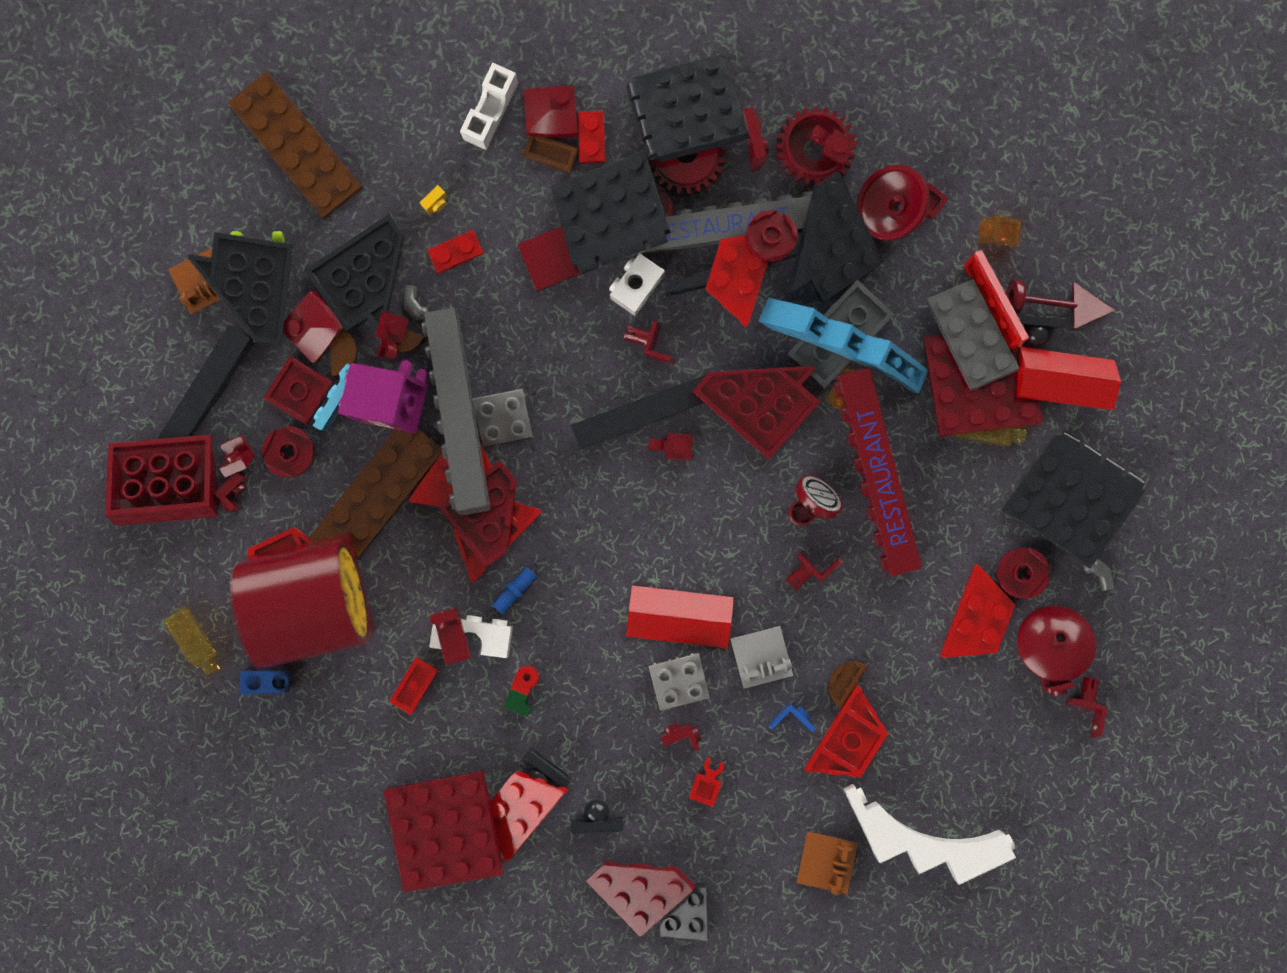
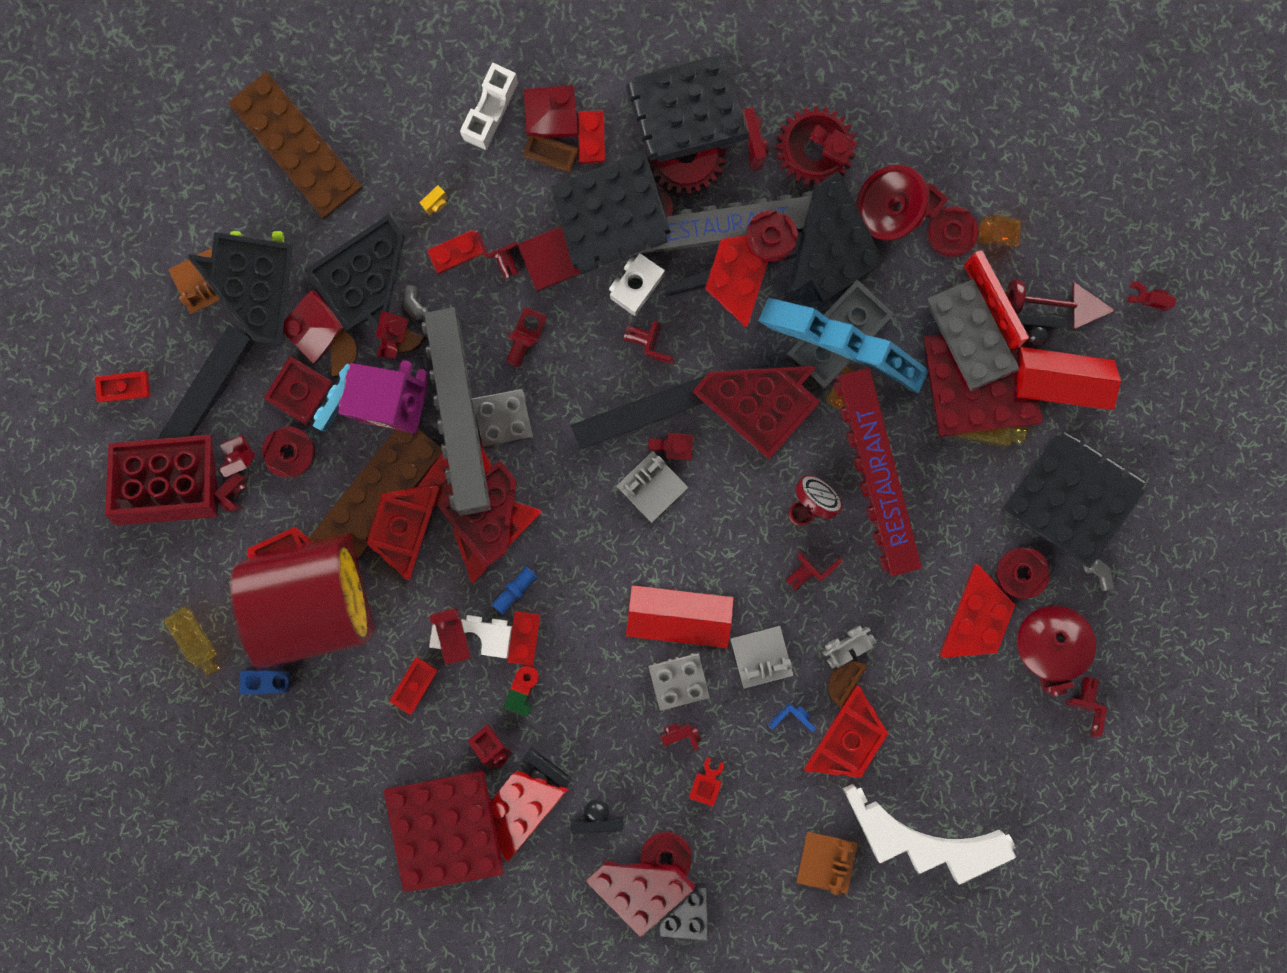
none -> red plate [95,371,151,403]
none -> red wing [366,484,439,580]
none -> dark red bracket [468,724,512,769]
none -> dark red bracket [474,230,519,279]
none -> dark red bracket [506,307,547,367]
none -> red plate [507,611,541,666]
none -> light grey hinge [617,451,688,523]
none -> dark red plate [640,831,692,876]
none -> light grey hinge [822,625,877,668]
none -> dark red tile [927,206,979,257]
none -> dark red plate [1126,281,1177,311]

